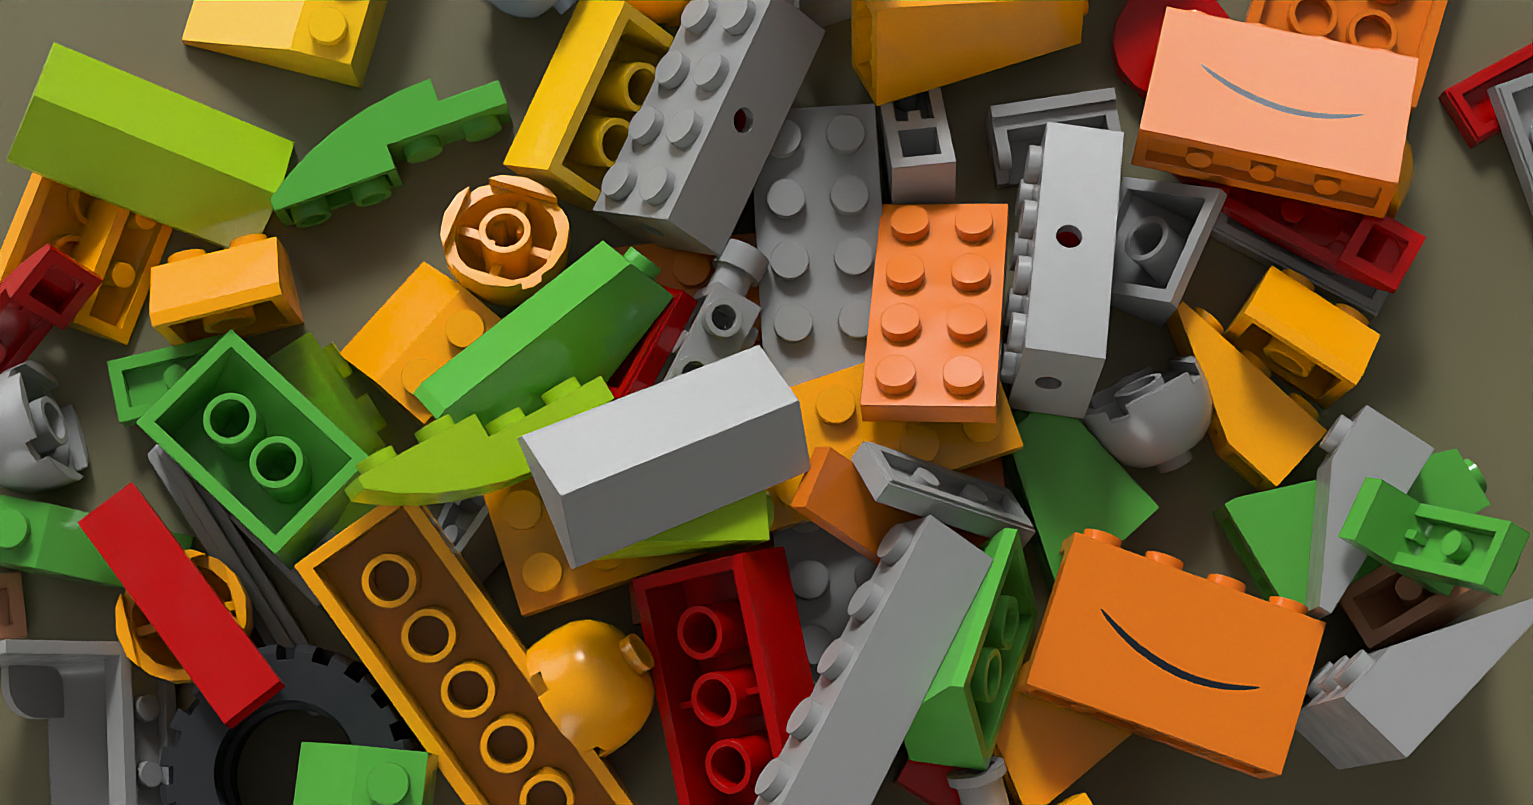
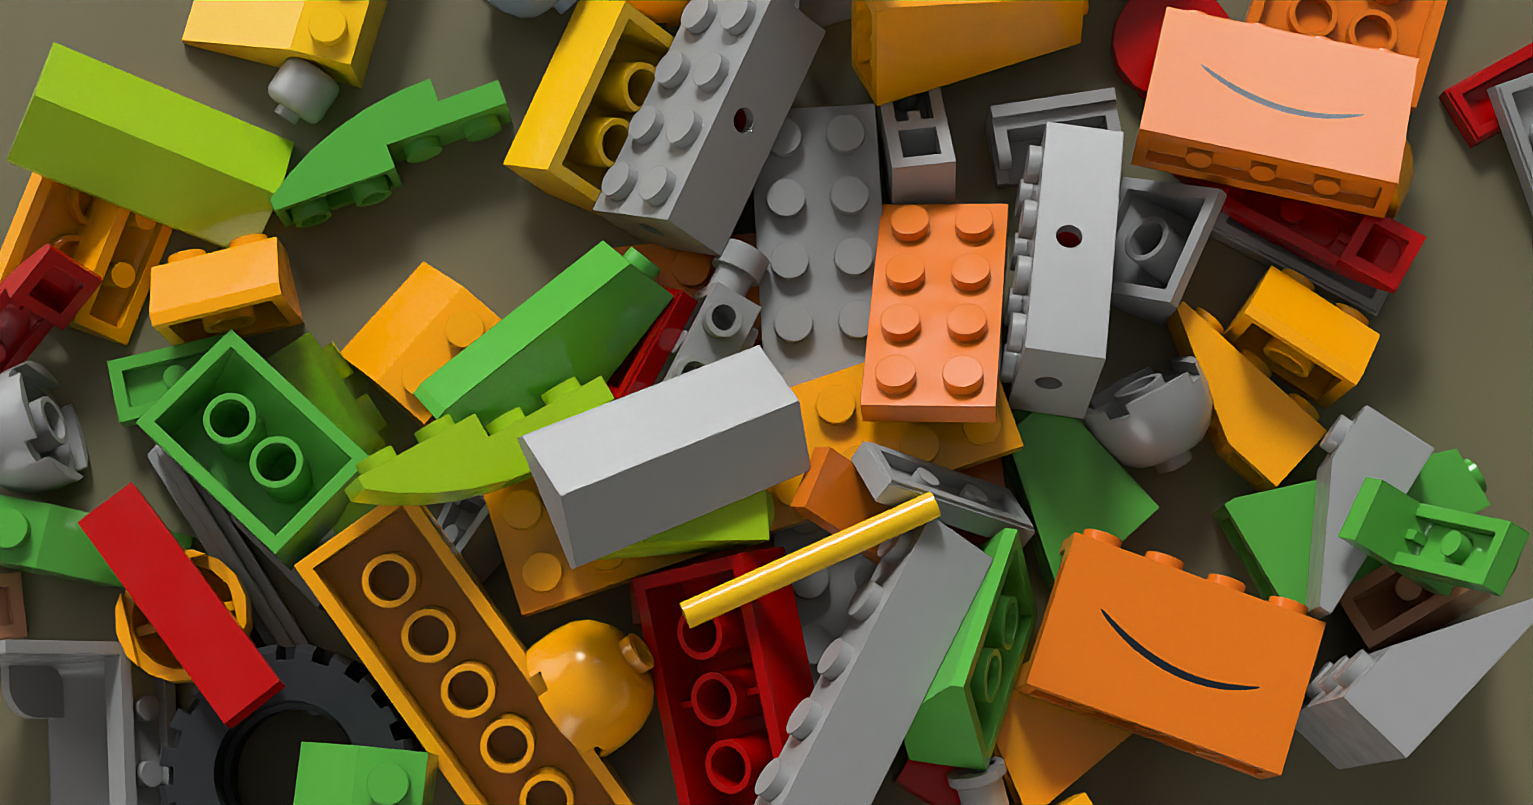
light orange cylinder [440,175,571,306] -> none
none -> light grey piece [268,57,339,125]
none -> yellow bar [679,491,941,629]

